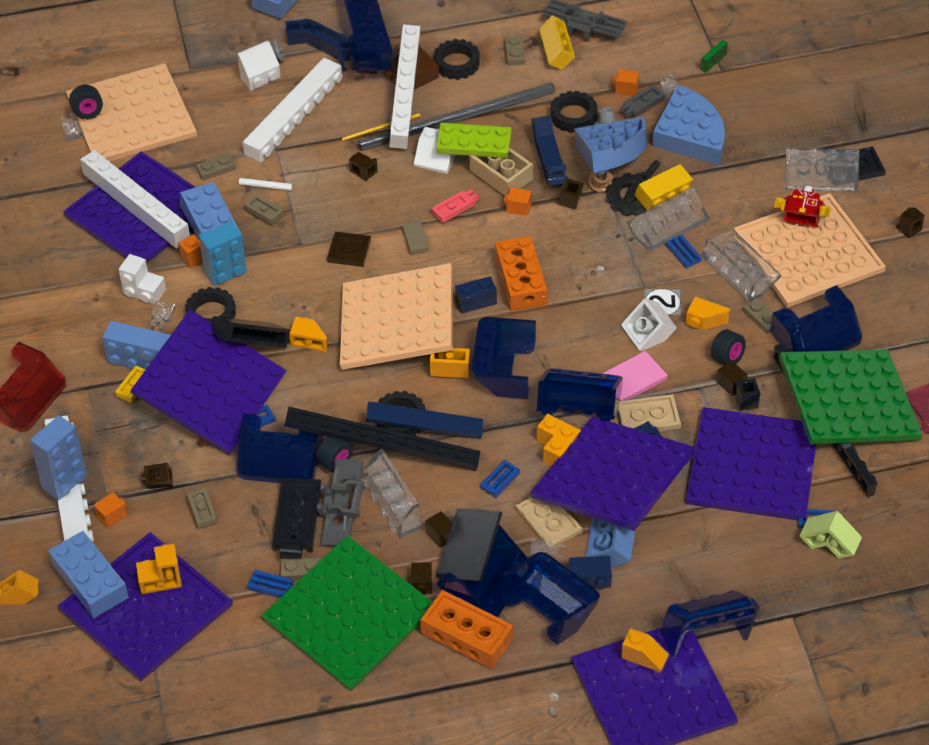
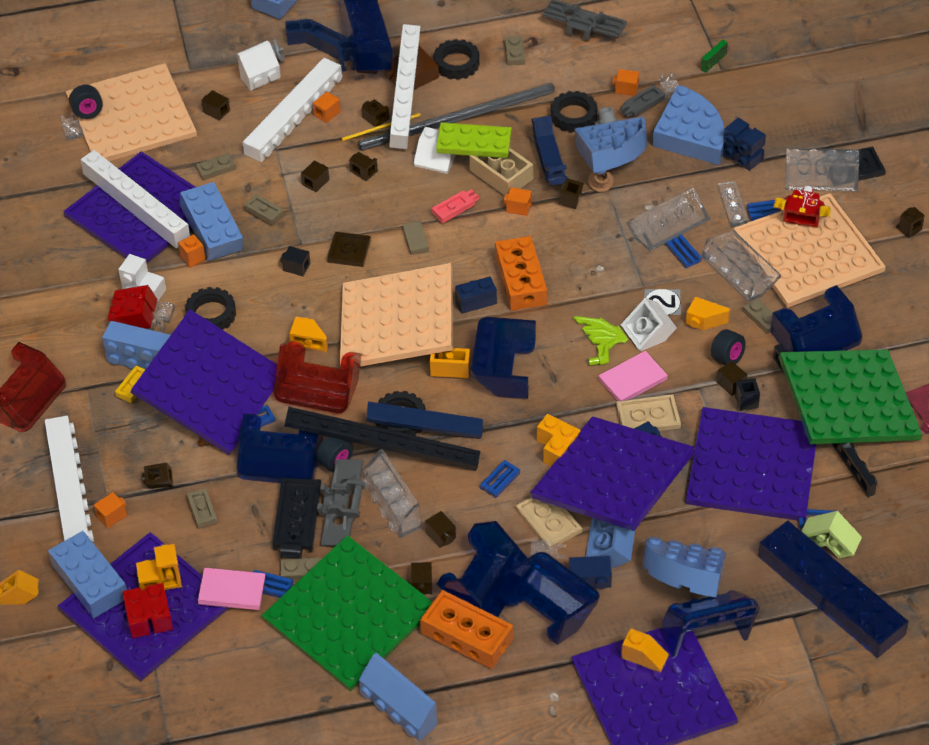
medium blue brick [30,415,87,500] -> none
dark azure brick [199,221,247,286] -> none
black brick [212,316,290,348] -> none
white bar [239,178,293,191] -> none
black piece [436,508,502,582] -> none
clear blue windscreen [536,368,623,422] -> none
yellow brick [539,15,575,70] -> none
pearl dark grey bar [606,160,660,216] -> none
yellow brick [634,164,693,210] -> none
none -> red piece [108,285,158,329]
none -> red piece [122,583,173,639]
none -> bright pink tile [198,568,265,610]
none -> dark brown brick [201,90,230,121]
none -> clear red windscreen [274,340,362,413]
none -> black brick [280,246,311,277]
none -> dark brown brick [301,160,329,192]
none -> orange brick [313,92,341,123]
none -> medium blue slope [359,653,437,741]
none -> dark brown brick [361,99,389,127]
none -> lime animal [573,316,628,366]
none -> medium blue brick [642,537,726,598]
none -> clear plate [718,181,749,228]
none -> dark blue brick [723,117,766,171]
none -> blue tile [747,200,782,221]
none -> clear blue brick [758,520,909,658]

